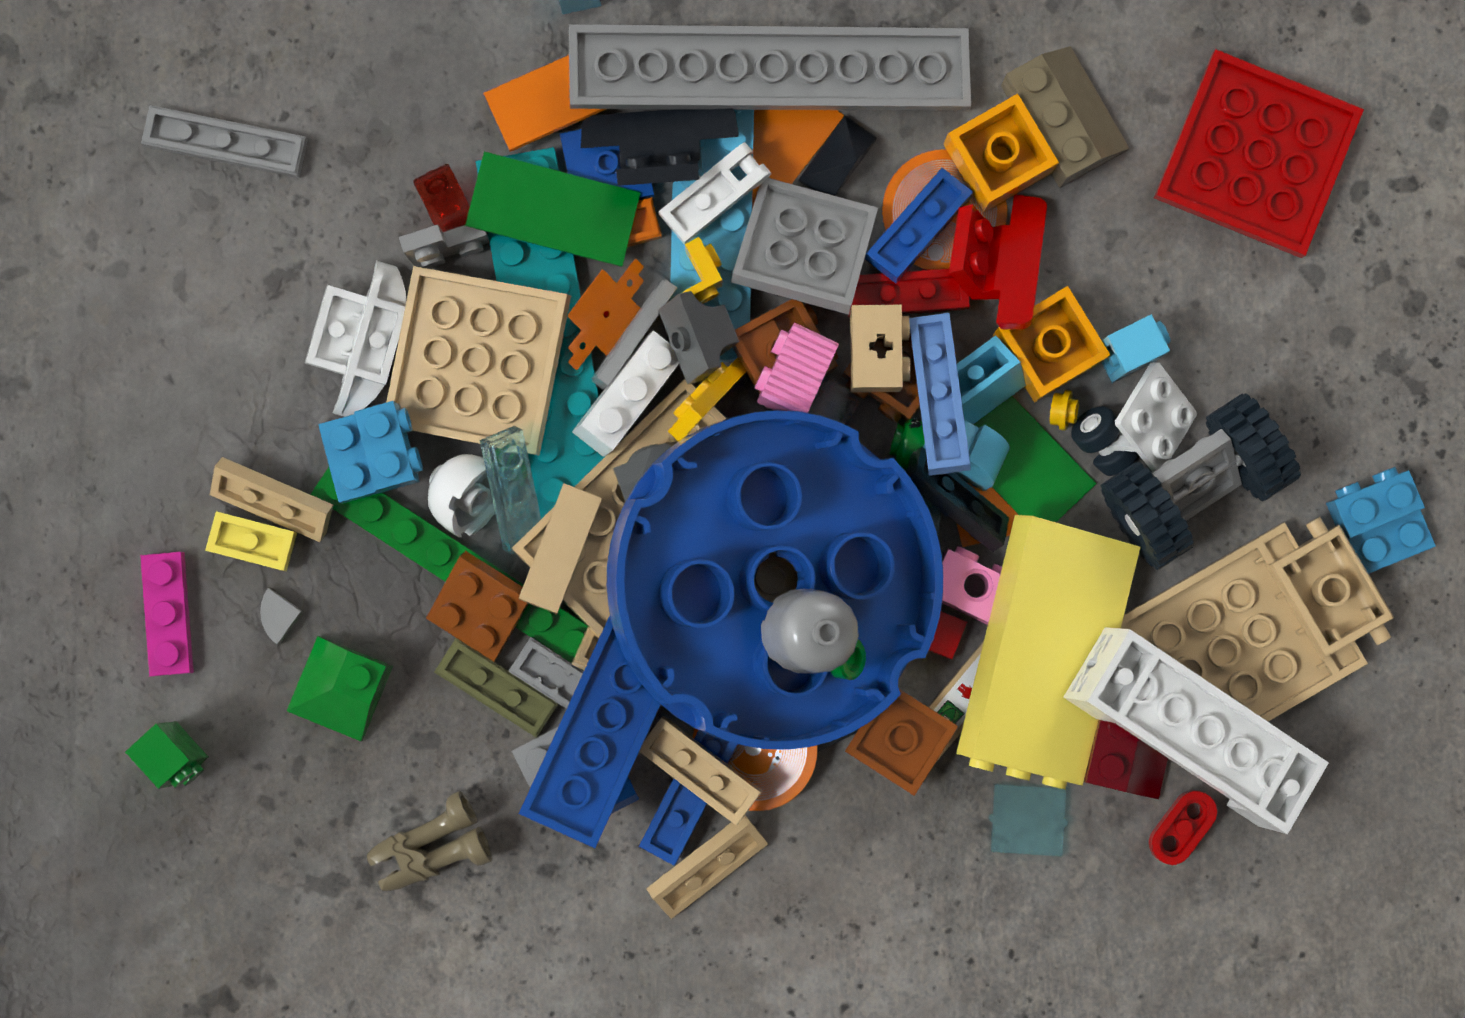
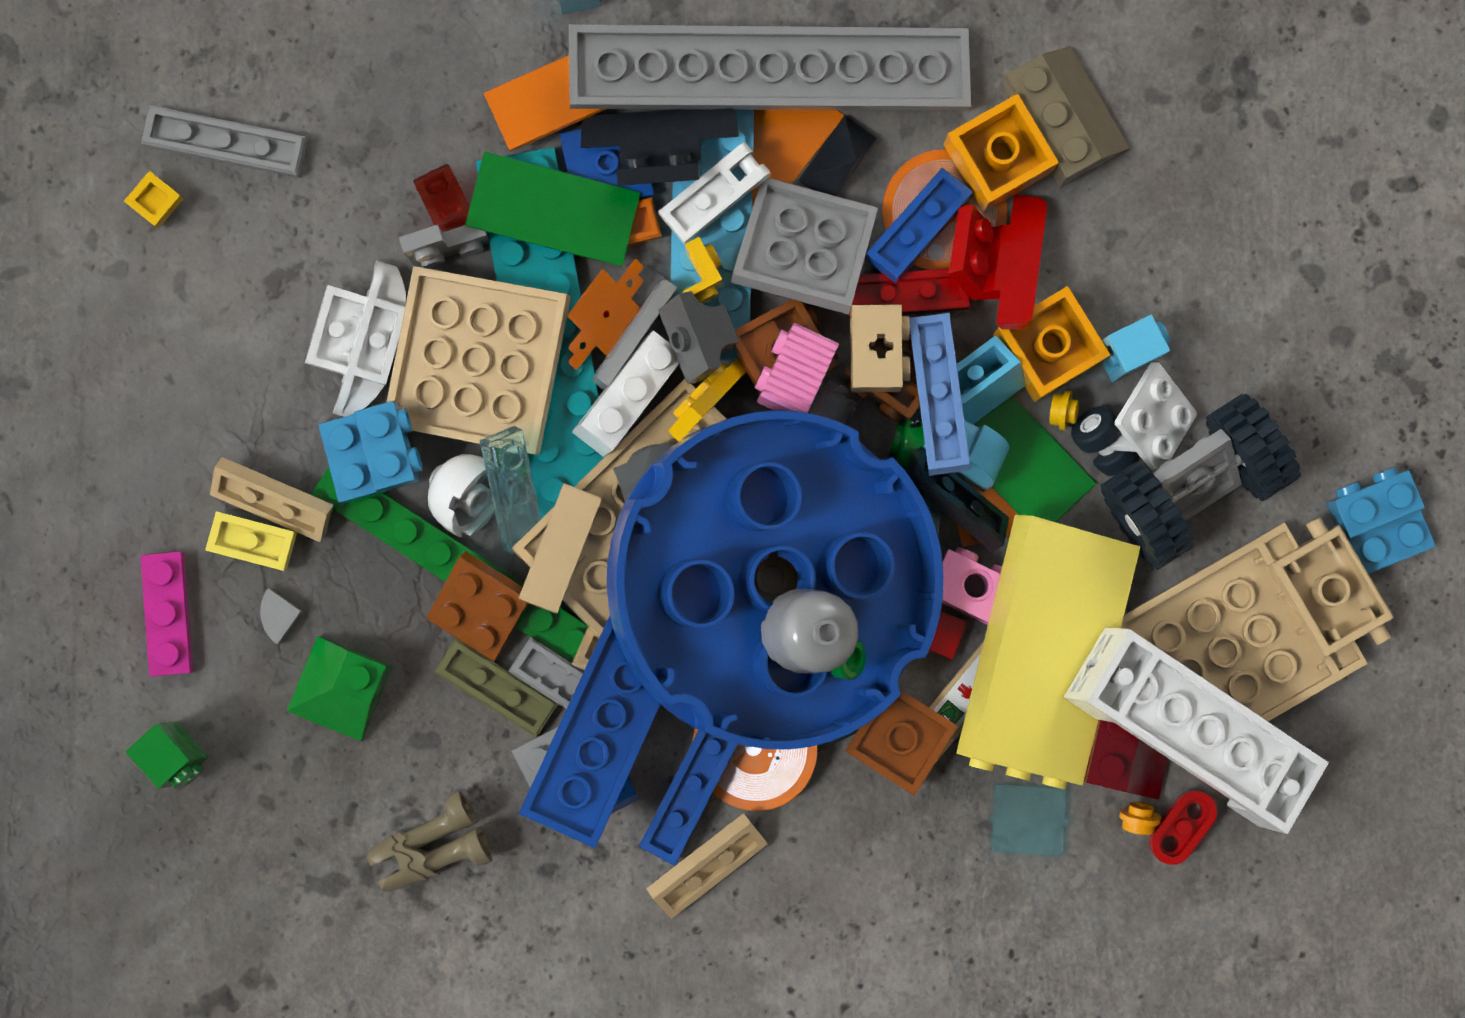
tan plate [639,716,762,826] -> none
red plate [1154,49,1364,258] -> none
none -> yellow plate [124,171,184,229]
none -> light orange plate [1119,802,1161,835]

